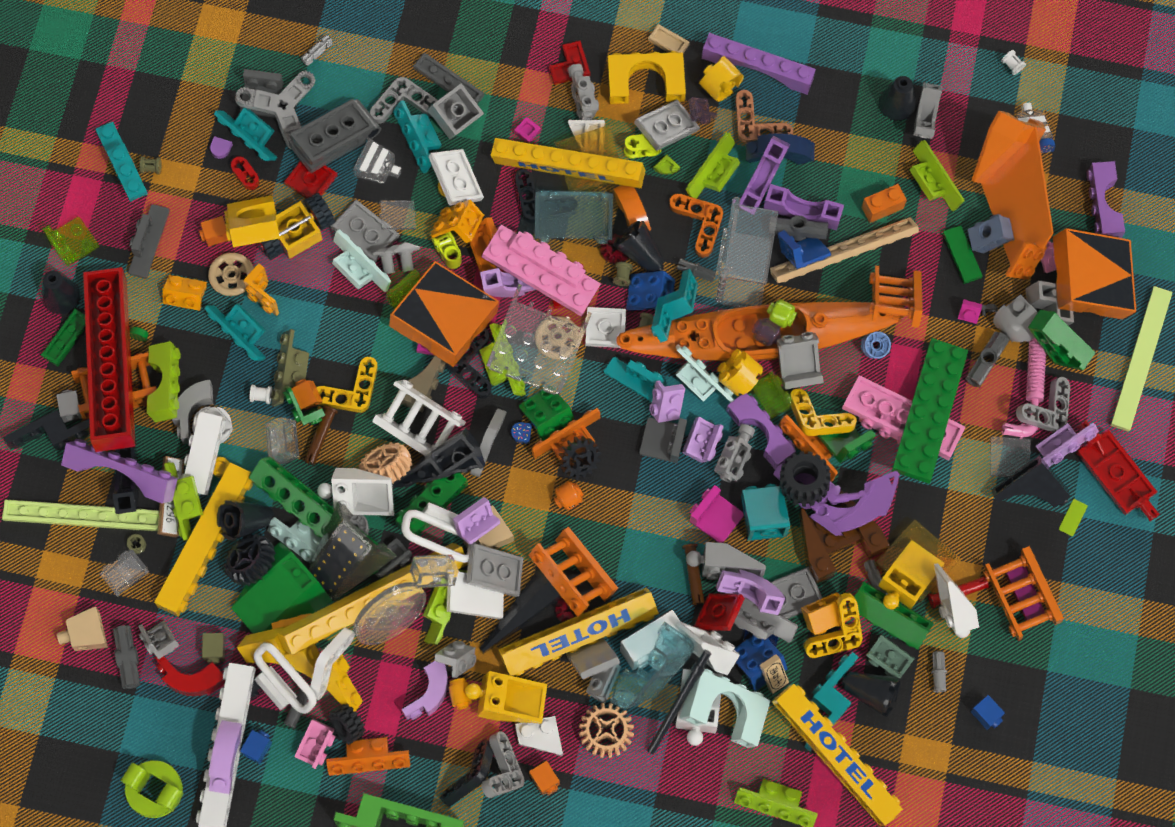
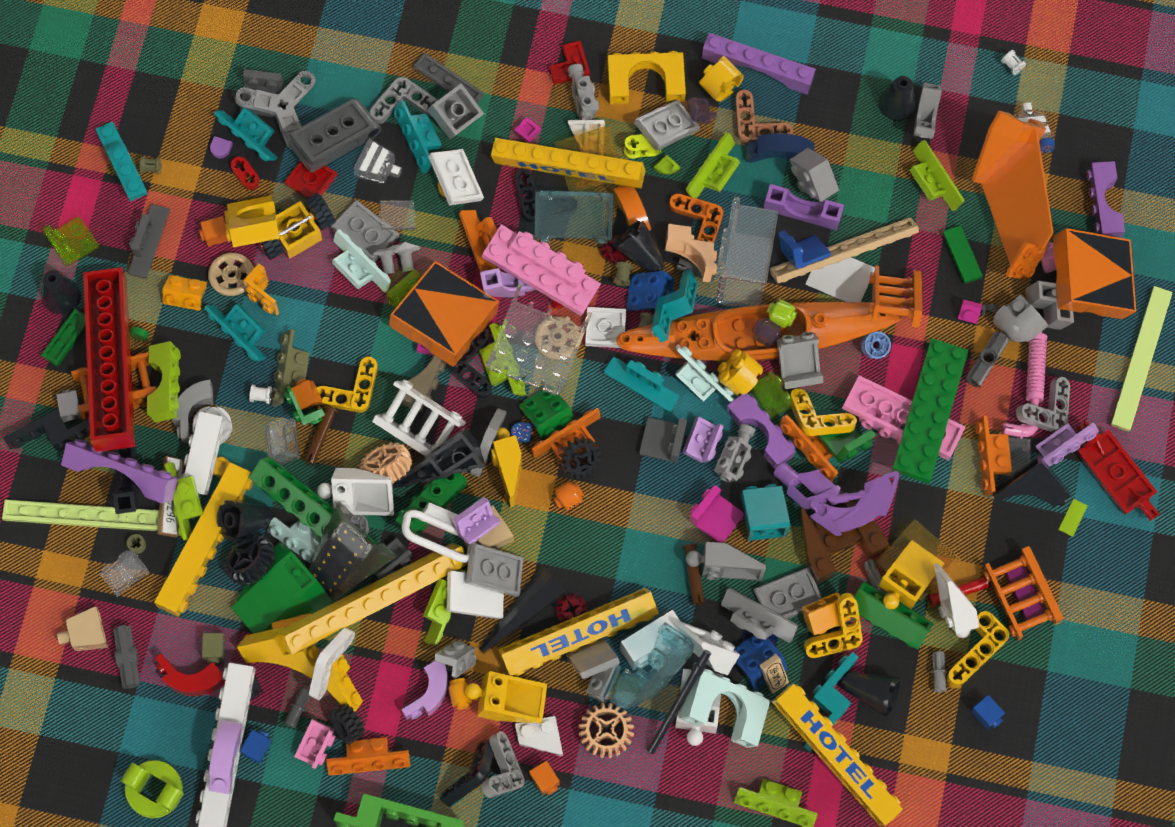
light grey bracket [138,621,179,659] -> none
white bar [254,642,317,714] -> none
light grey axle [301,35,333,66] -> none
clear plate [353,582,426,645] -> none
clear brick [410,554,459,588] -> none
light orange bracket [430,199,484,243] -> none
neon yellow piece [432,232,462,269] -> none
orange fence [529,527,618,617] -> none
tan tile [648,24,690,53] -> none
lavender bracket [649,380,685,423] -> none
red tile [694,593,745,631] -> none
lavender arch [716,569,785,615] -> none
medium lavender arch [737,136,791,215] -> none
dark grey piece [769,215,828,241] -> none
black tyre [780,451,830,507] -> none
orange brick [861,184,907,223] -> none
sand green bracket [866,635,915,678] -> none
sand blue brick [968,214,1014,253] -> none
green wedge [1028,310,1096,371] -> none
none -> yellow slope [490,427,522,508]
none -> light nougat arch [665,224,717,282]
none -> light grey brick [790,148,839,202]
none -> white sticker [805,257,875,302]
none -> yellow beam [946,611,1009,688]
none -> orange bracket [975,415,1012,496]

